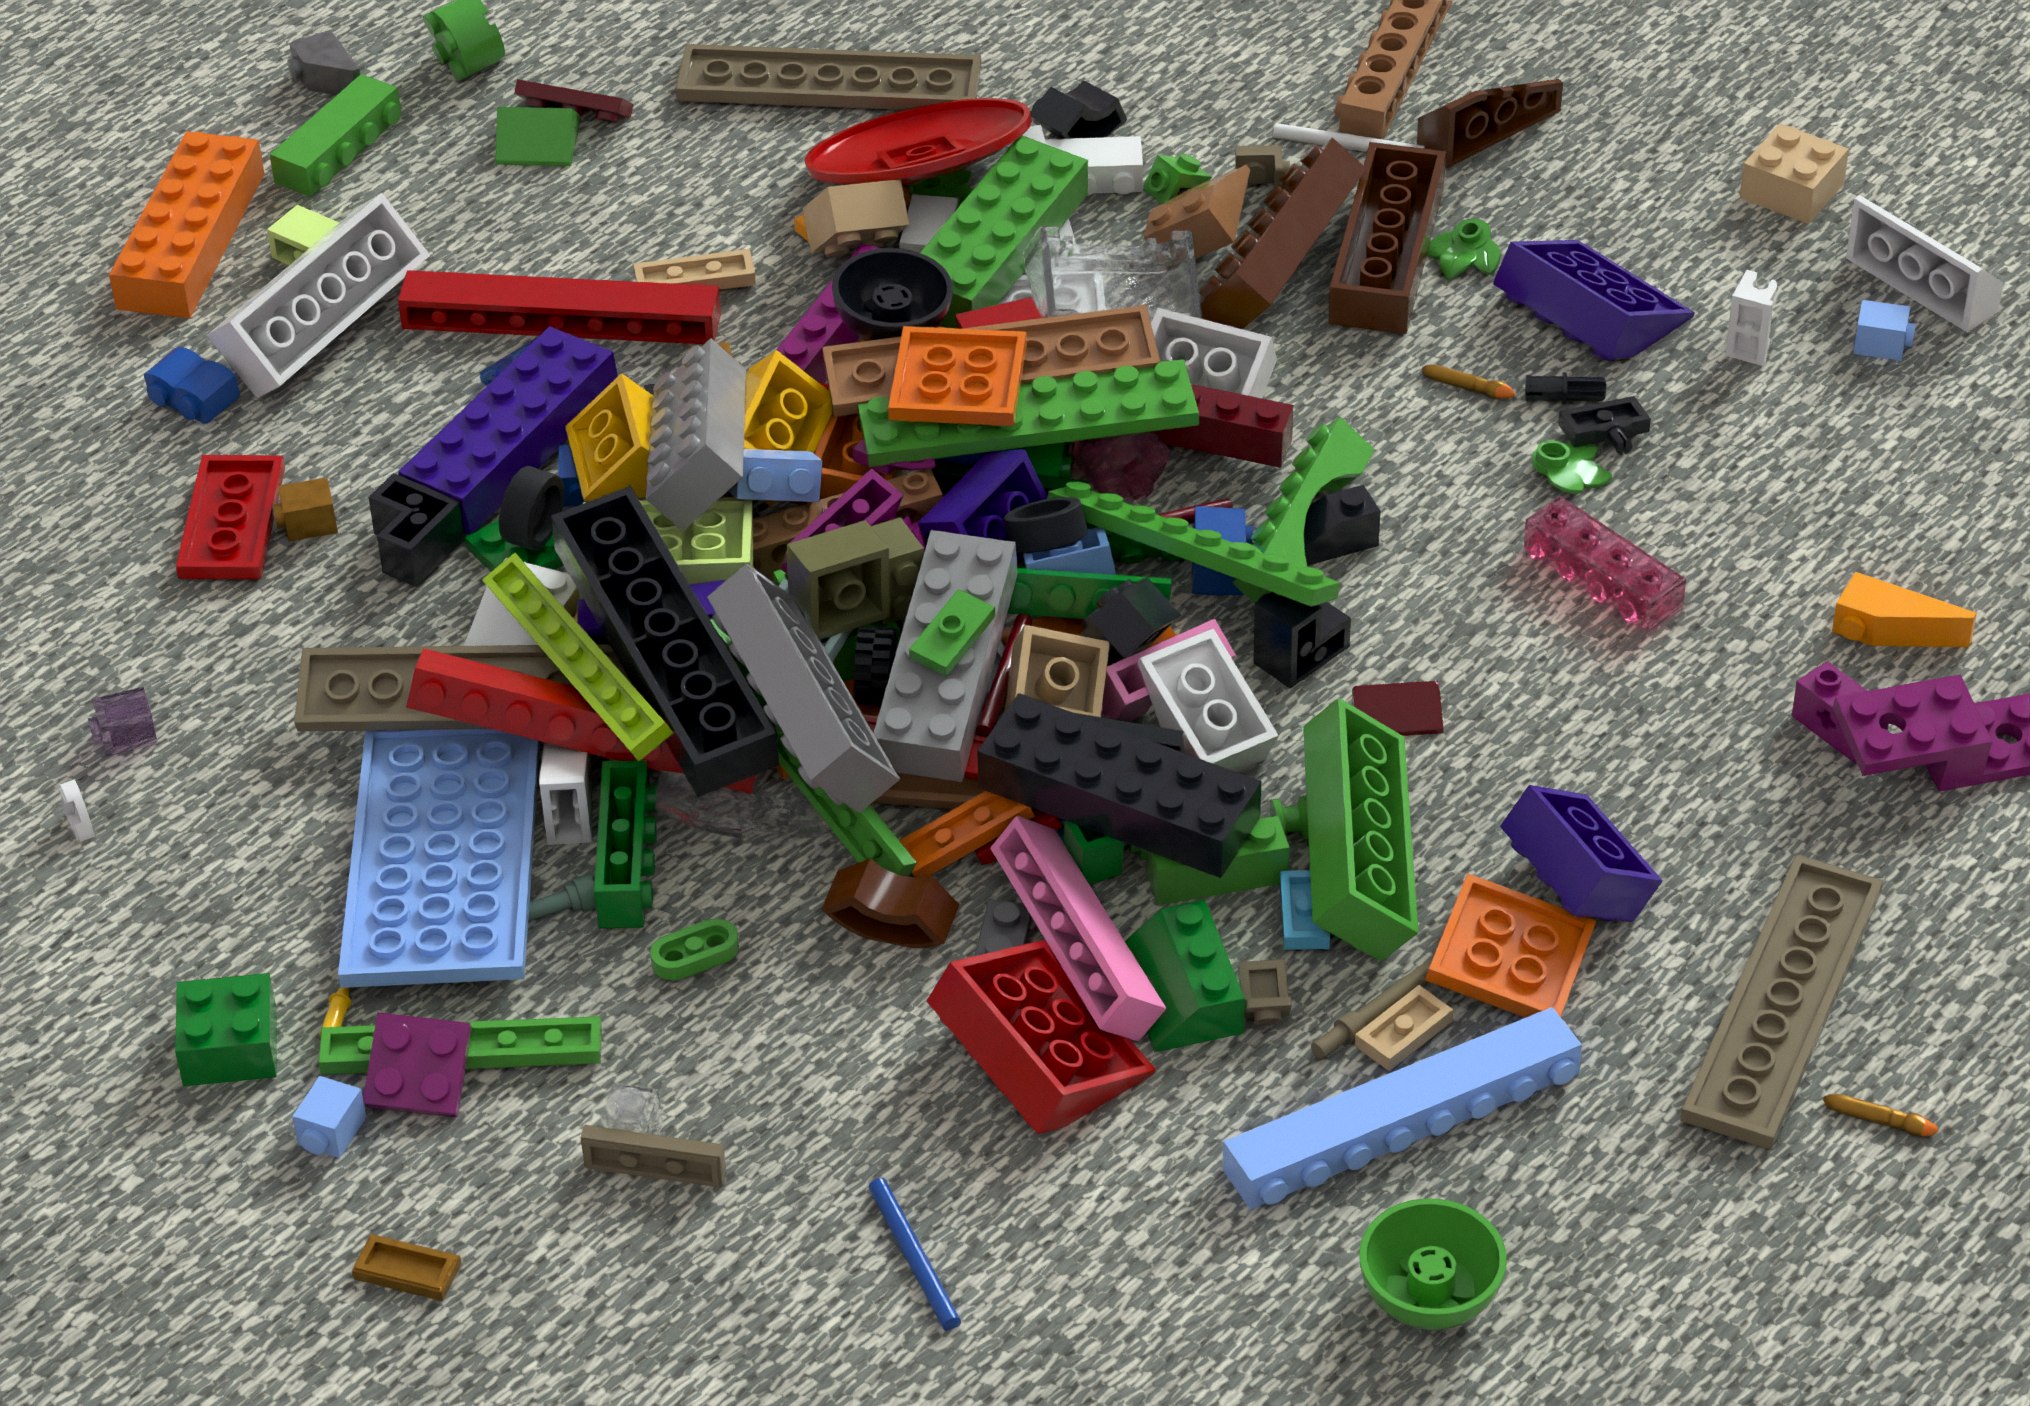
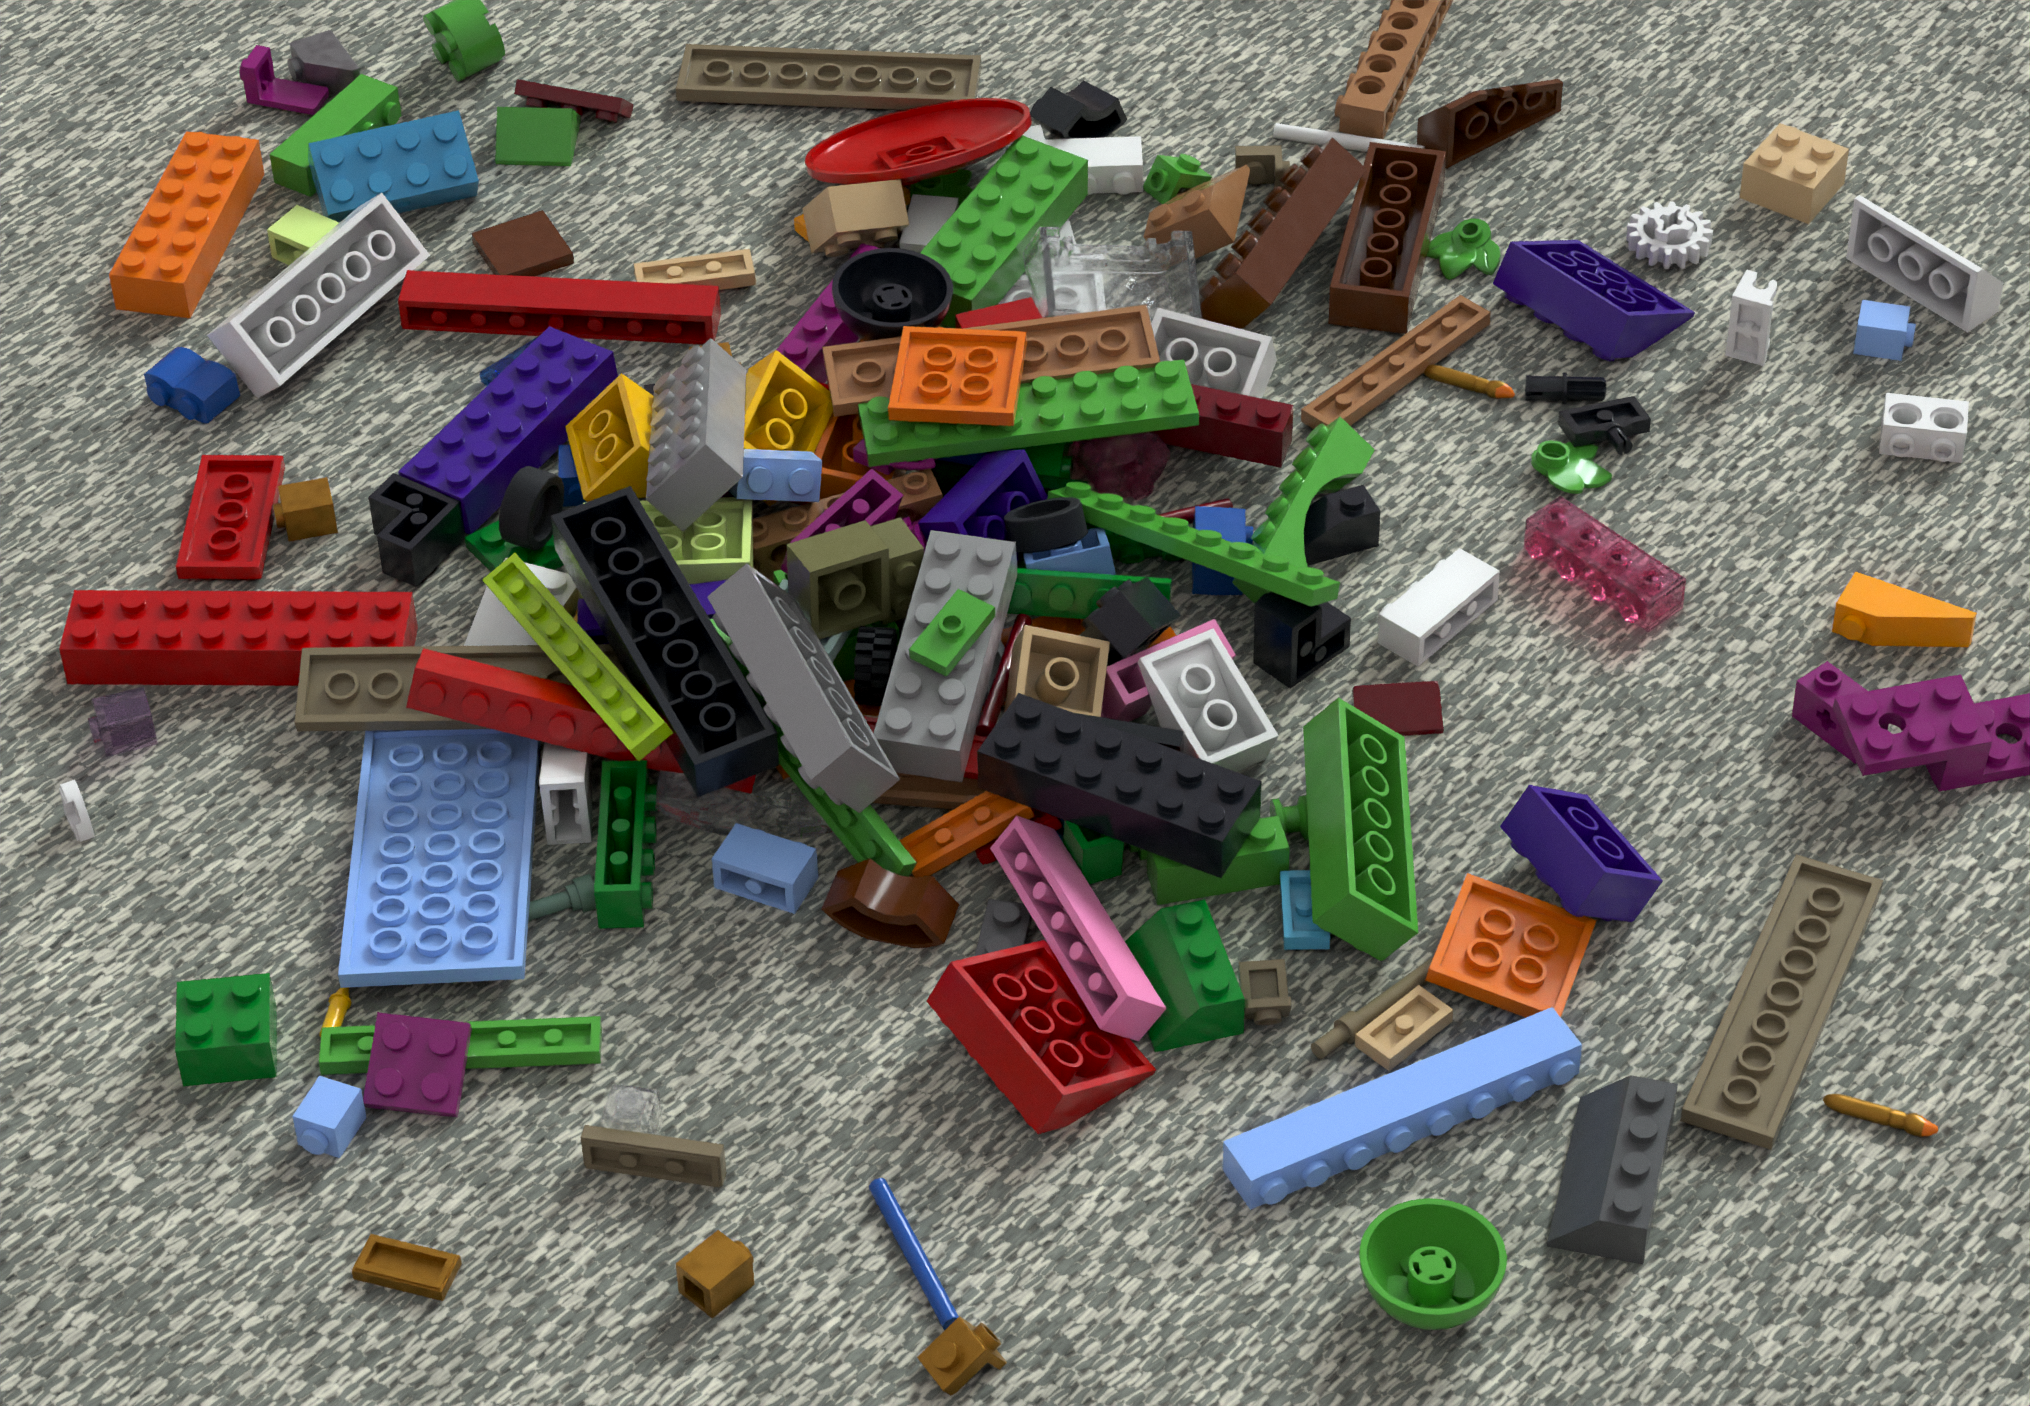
bright green plate [650,919,739,980] -> none
none -> red brick [59,590,418,686]
none -> magenta bracket [239,45,329,115]
none -> dark azure brick [308,110,479,223]
none -> reddish brown tile [472,210,574,277]
none -> pearl gold brick [676,1230,755,1319]
none -> light blue brick [712,823,819,914]
none -> pearl gold bracket [917,1316,1007,1396]
none -> medium nougat plate [1301,295,1491,429]
none -> white brick [1377,548,1500,667]
none -> dark grey slope [1547,1075,1678,1265]
none -> white gear [1626,201,1713,269]
none -> white brick [1879,393,1969,463]

